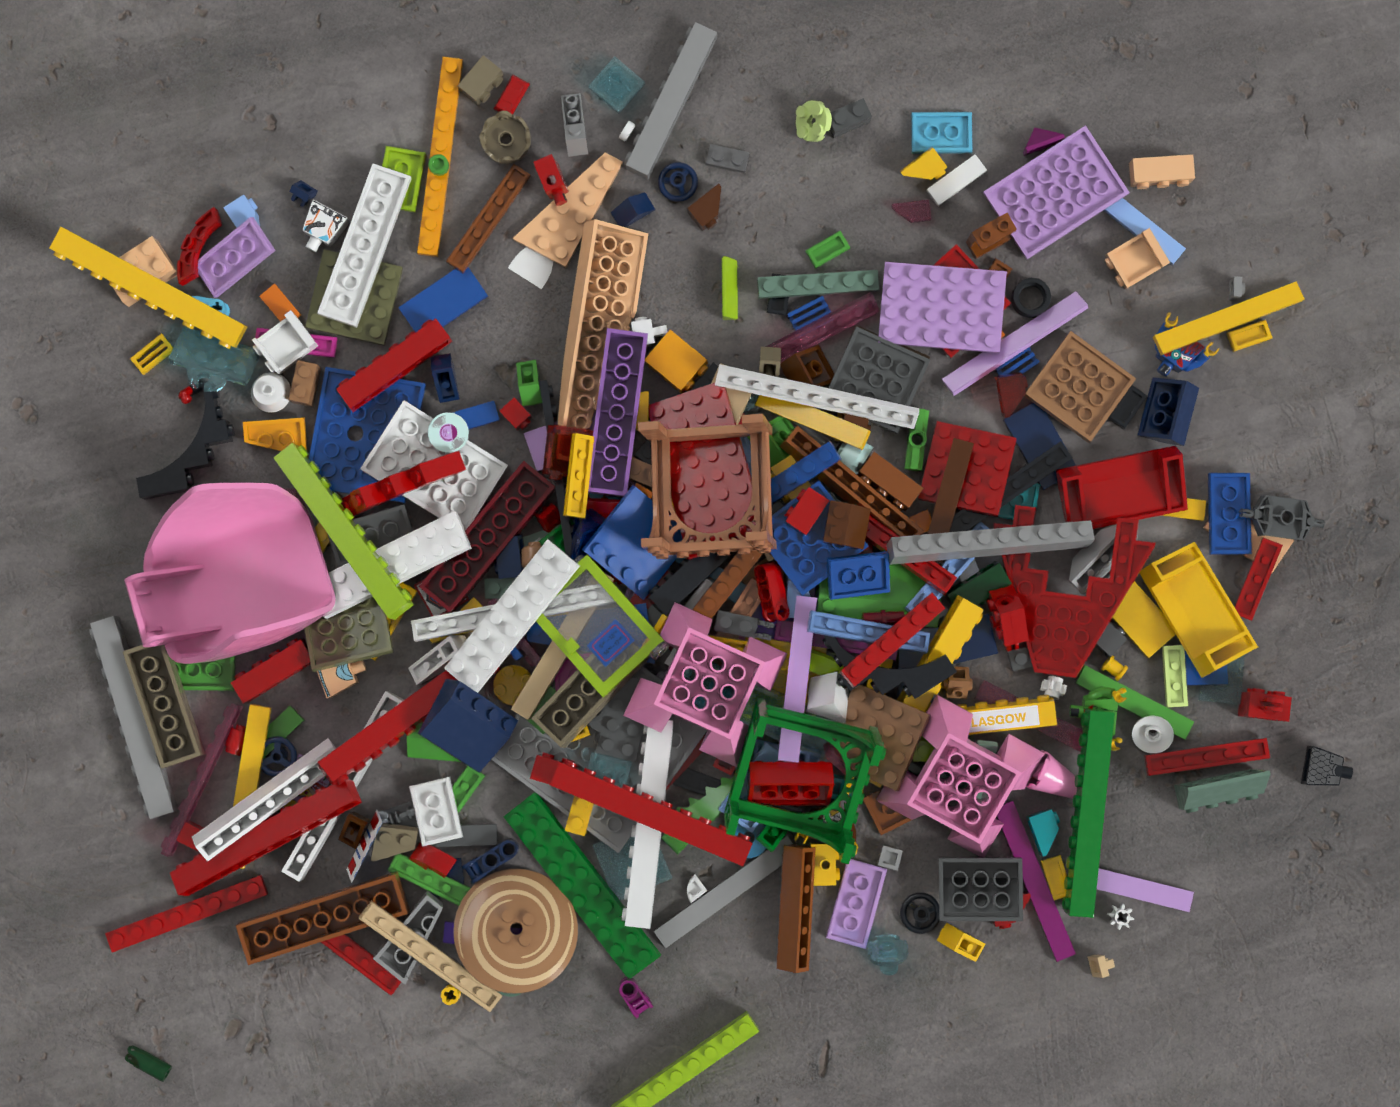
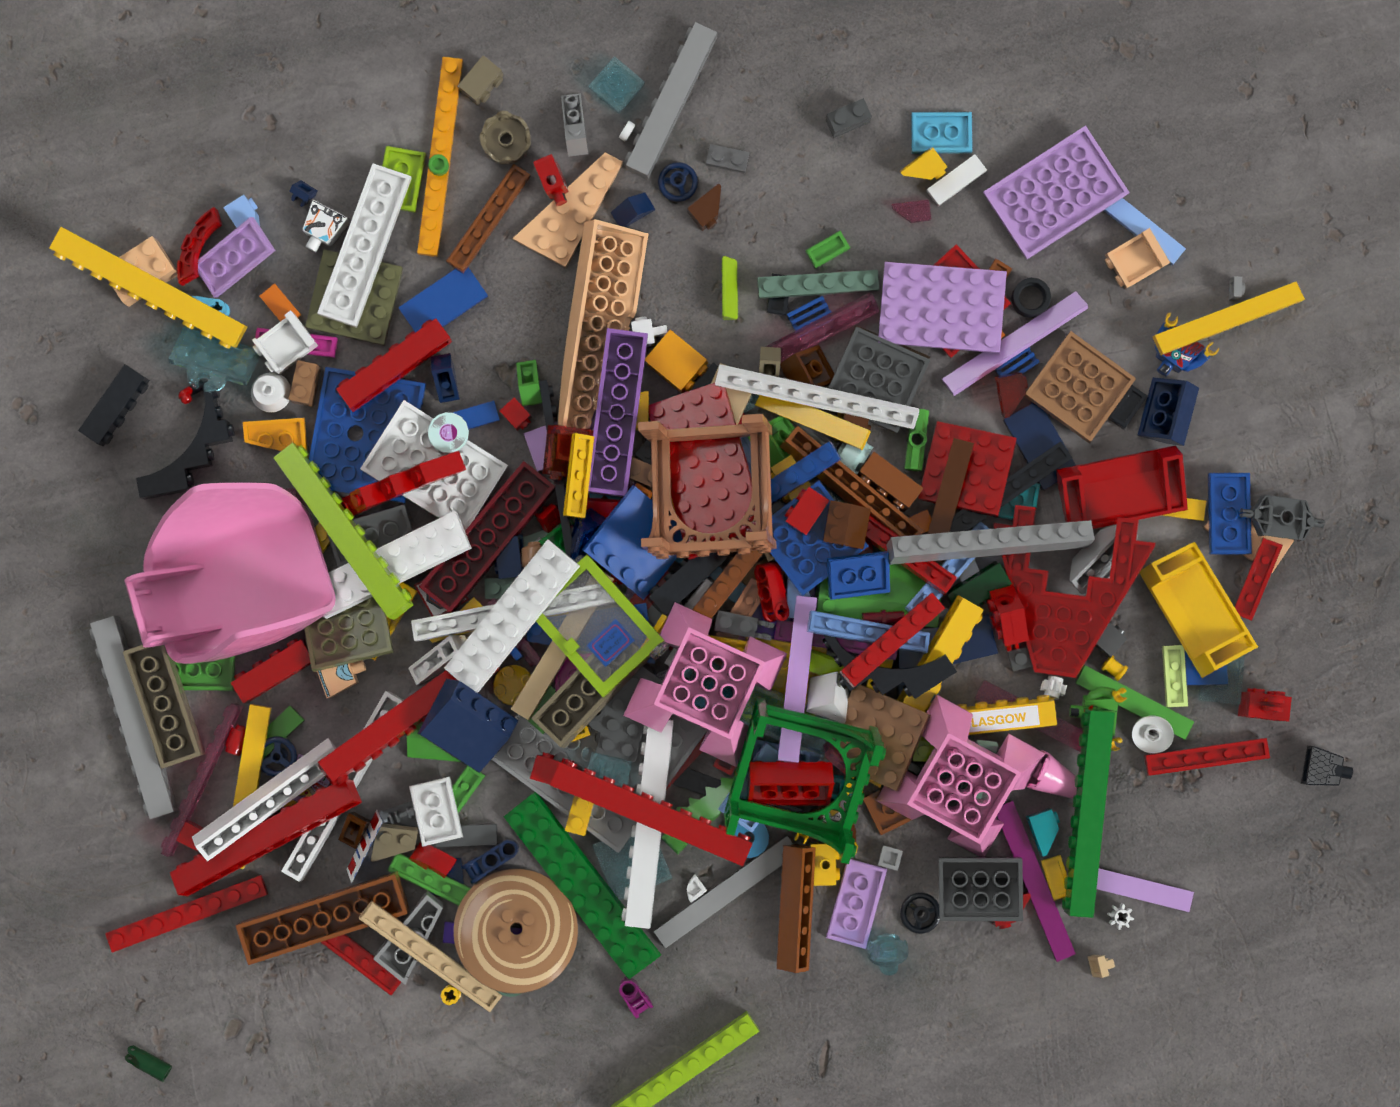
yellow tile [130,333,175,375] -> none
red tile [493,74,530,114] -> none
white sticker [508,247,553,289] -> none
green slope [755,825,788,852] -> none
yellowish green plate [796,100,832,142] -> none
yellow slope [937,922,985,962] -> none
medium nougat brick [942,666,973,699] -> none
dark orange panel [966,213,1017,260] -> none
magenta slope [1023,127,1065,156] -> none
yellow tile [1112,581,1176,658] -> none
light nougat brick [1129,155,1195,189] -> none
sand green slope [1174,768,1270,813] -> none
yellow tile [1226,320,1272,352] -> none
none -> black brick [78,364,150,447]

